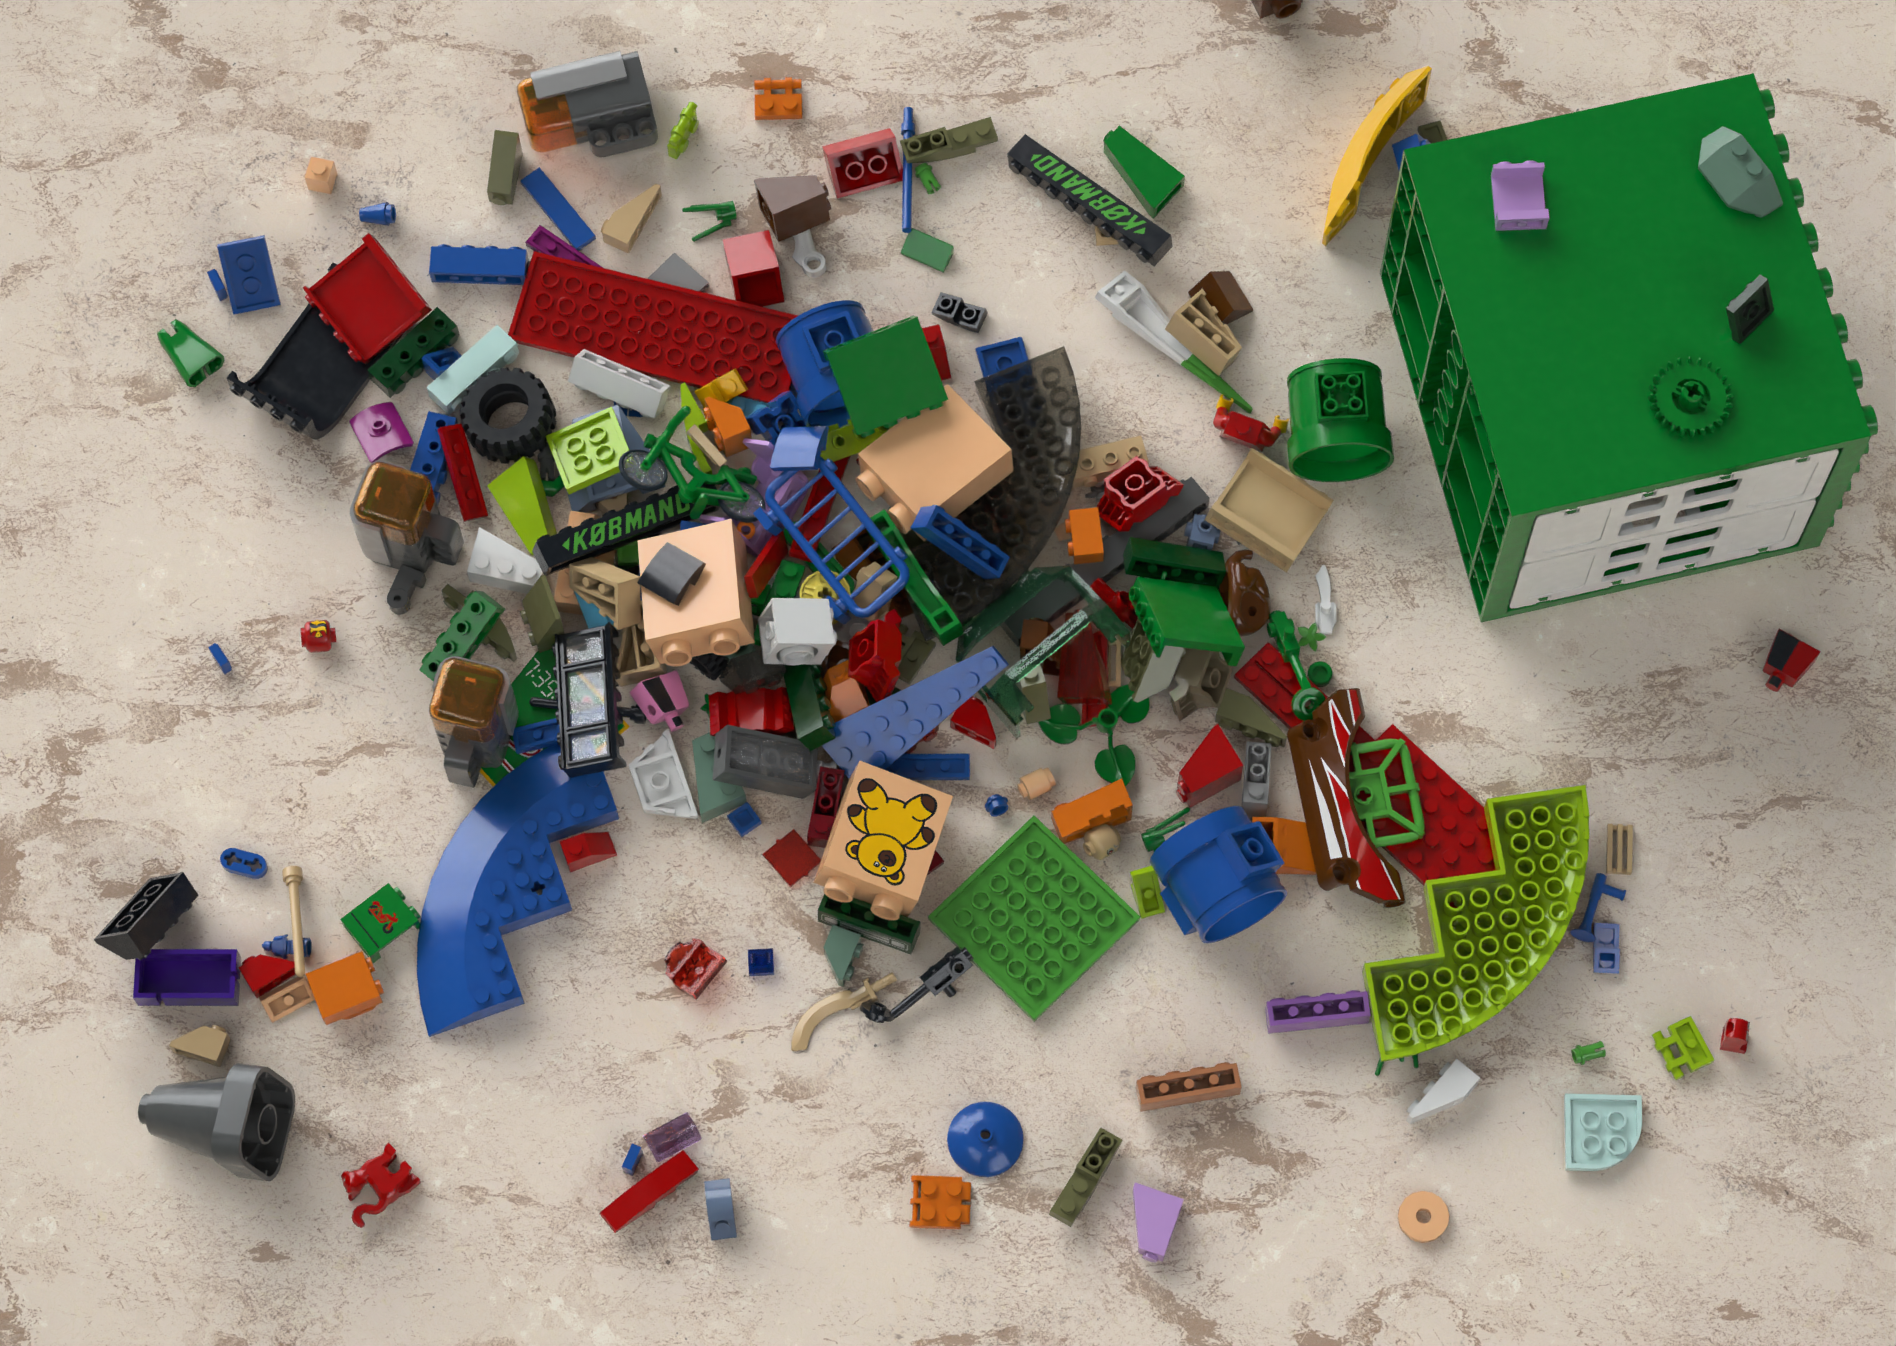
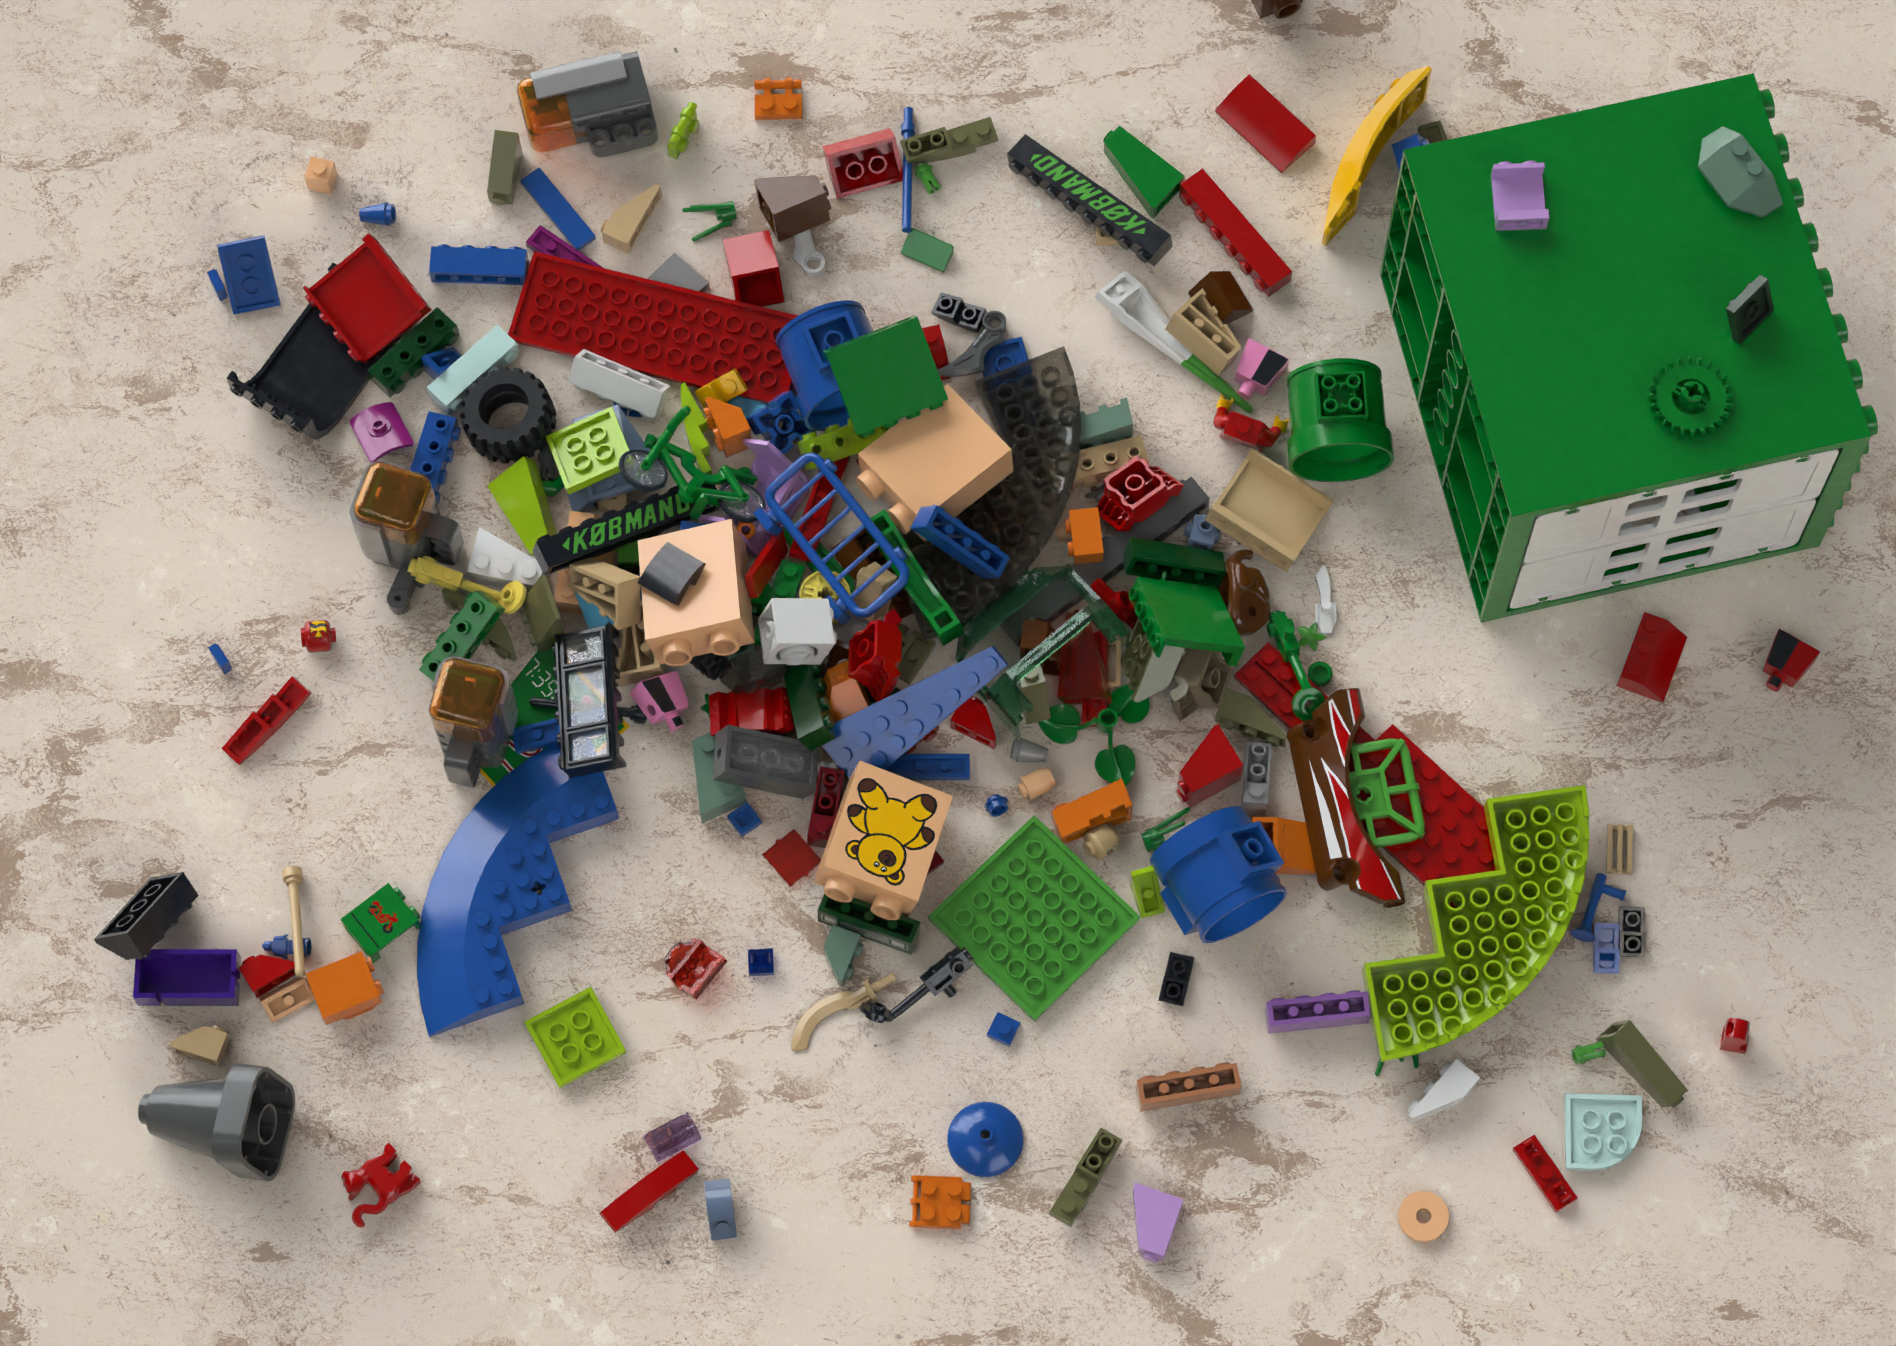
green piece [157,319,224,387] -> none
blue beam [220,848,268,879] -> none
red tile [437,423,488,522] -> none
red slope [560,832,617,873] -> none
blue tile [622,1144,643,1176] -> none
white wing [629,729,698,819] -> none
tan tile [687,424,727,470] -> none
slope [770,426,829,471] -> none
lime plate [1652,1016,1714,1080] -> none
none -> red slope [221,676,312,765]
none -> light yellow piece [407,556,526,614]
none -> lime plate [524,987,627,1089]
none -> dark grey piece [938,311,1006,377]
none -> blue plate [987,1012,1020,1047]
none -> light grey cone [1010,738,1048,763]
none -> sand green wedge [1055,397,1133,454]
none -> black slope [1158,952,1195,1006]
none -> red brick [1179,168,1292,297]
none -> red slope [1215,74,1316,173]
none -> bright pink torso [1235,338,1289,400]
none -> red plate [1512,1135,1578,1213]
none -> olive slope [1596,1020,1688,1108]
none -> red slope [1617,612,1687,703]
none -> black slope [1618,906,1645,957]

